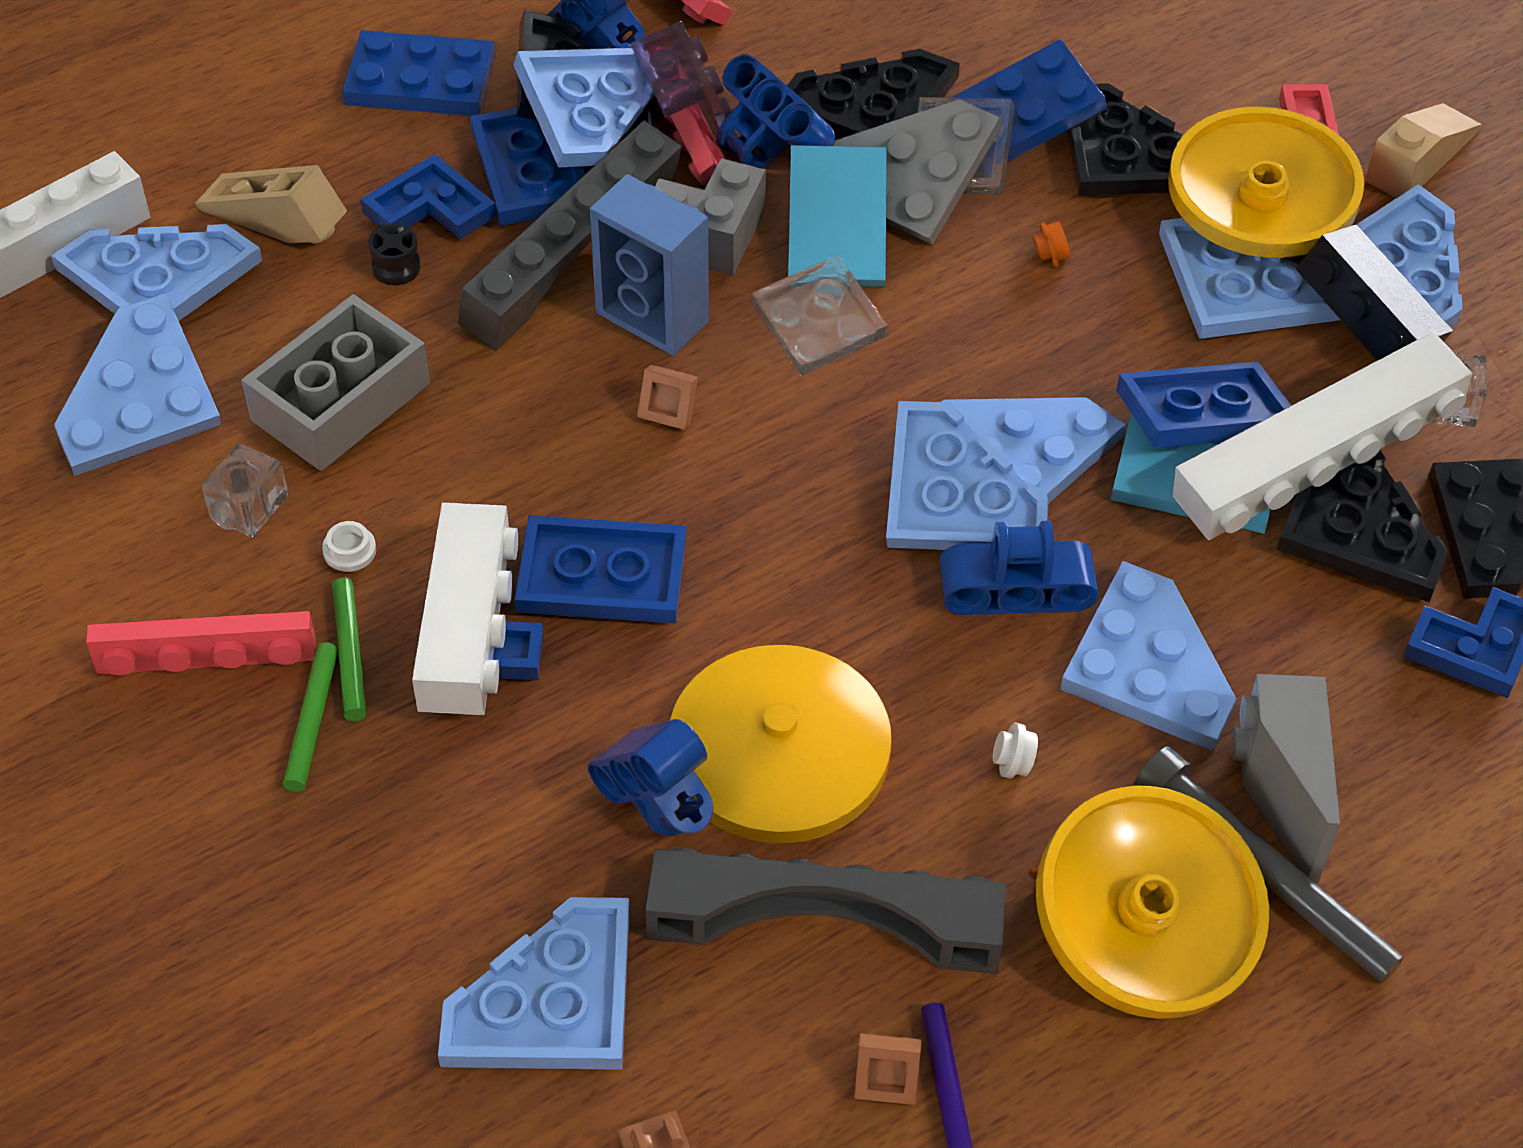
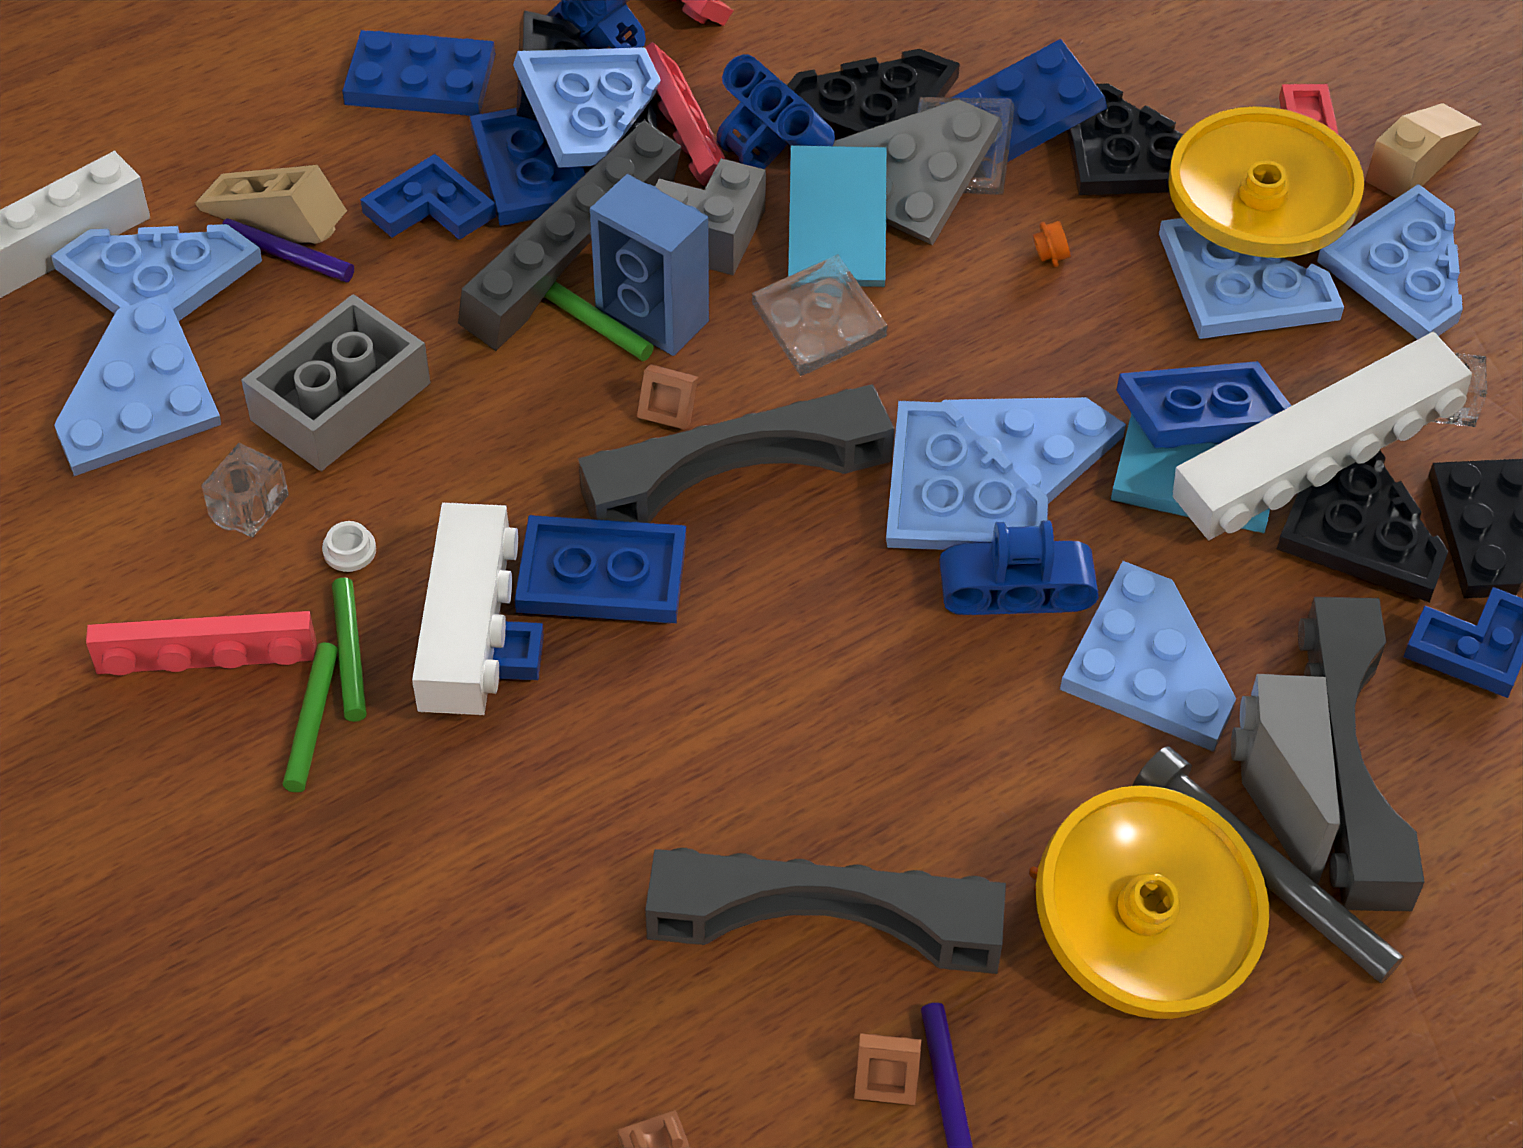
black wheel [368,224,421,286] -> none
light blue plate [438,897,630,1070] -> none
blue piece [587,719,713,836] -> none
clear purple bracket [630,21,731,131] -> none
yellow dish [670,645,892,844] -> none
white plate [993,722,1038,779] -> none
black brick [1296,225,1453,361] -> none
none -> dark purple bar [222,218,354,282]
none -> bright green bar [544,281,654,361]
none -> dark grey arch [578,384,894,523]
none -> dark grey arch [1298,597,1425,911]

